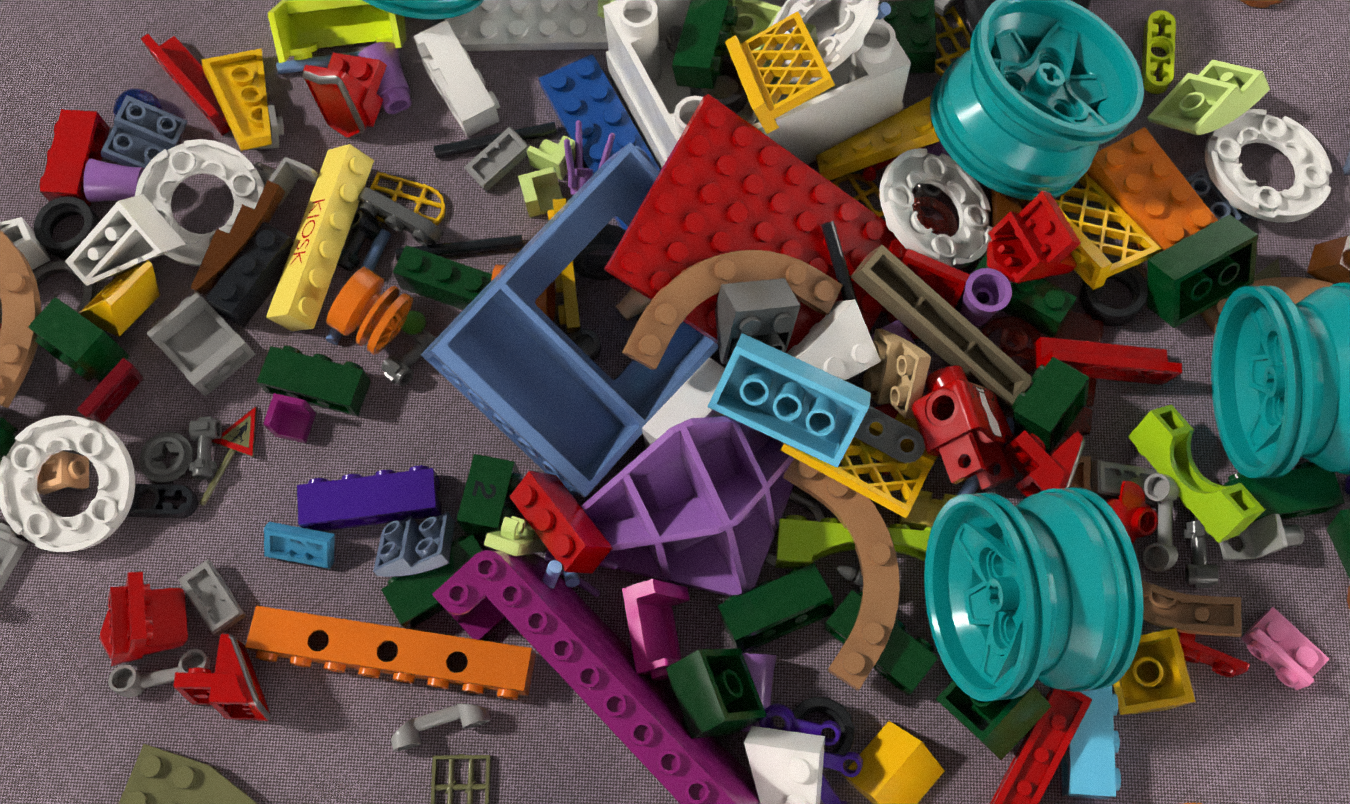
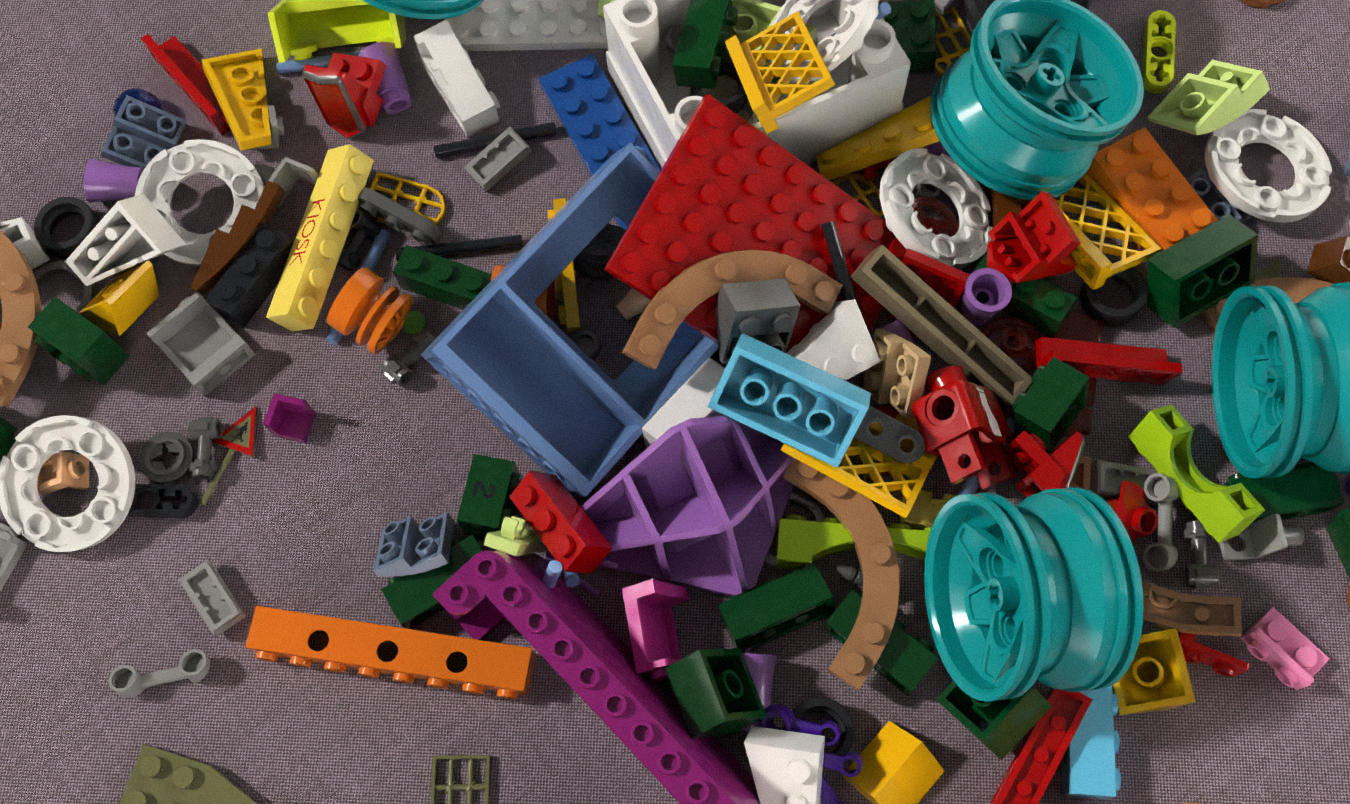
red brick [39,109,110,207] -> none
dark red plate [76,358,143,424] -> none
red piece [99,572,188,666] -> none
red piece [173,634,271,721] -> none
dark green brick [256,346,371,417] -> none
dark azure plate [264,522,335,569] -> none
dark purple brick [297,465,442,531] -> none
light grey bar [391,703,491,752] -> none
yellowish green panel [518,167,563,218] -> none
yellowish green panel [527,135,576,180] -> none
medium lavender plant [564,120,615,195] -> none

